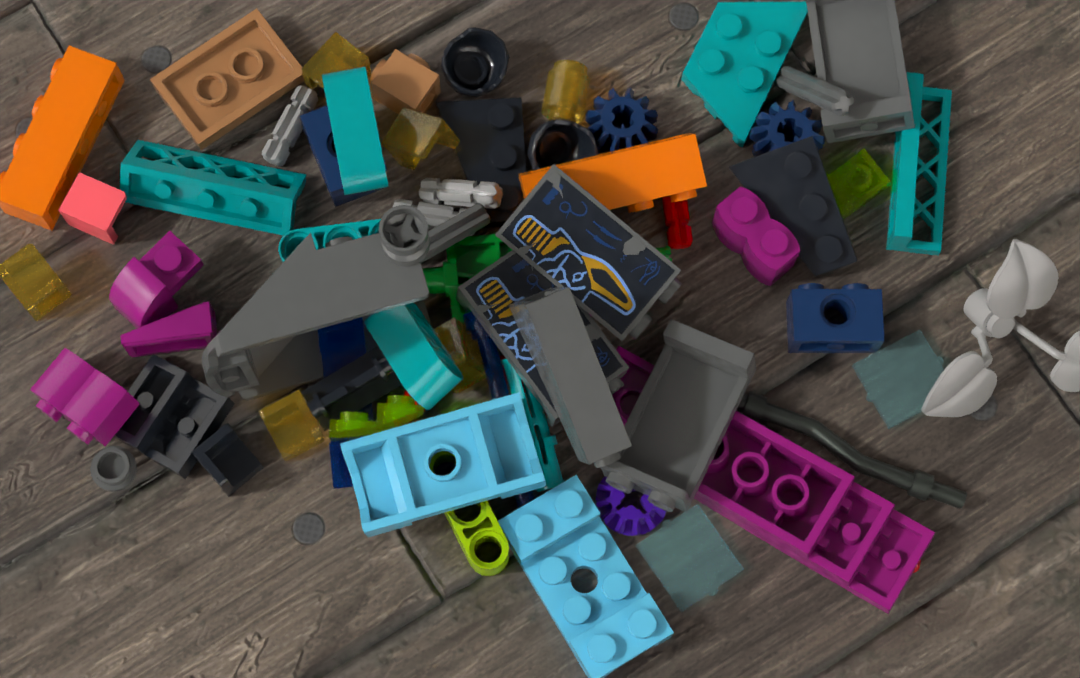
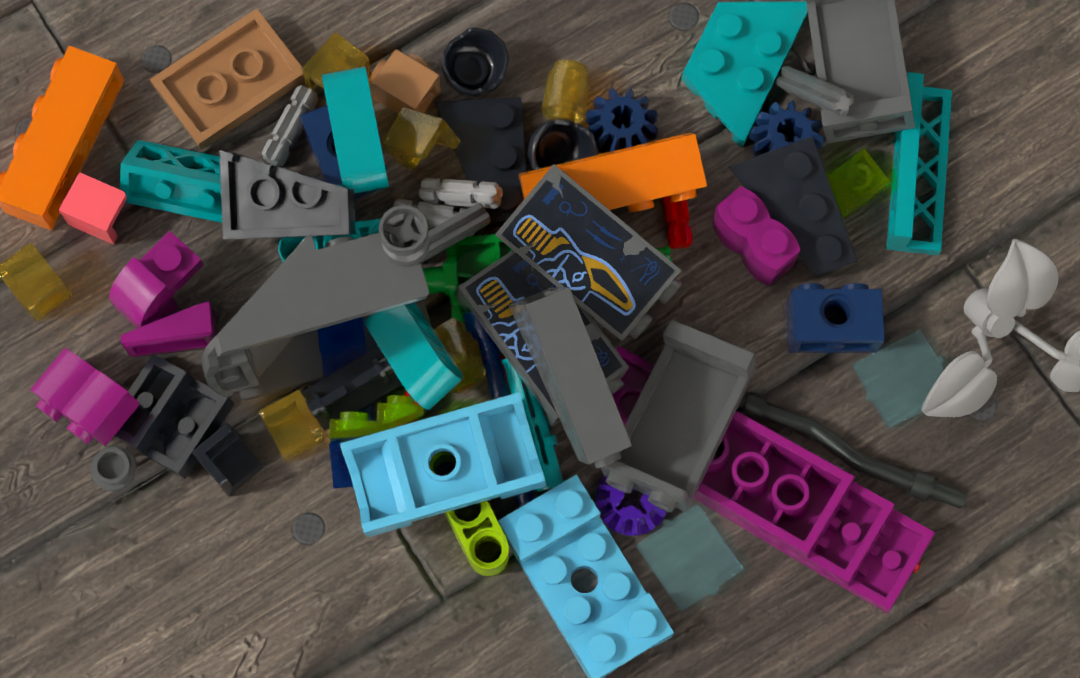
none -> wing [219,150,356,240]

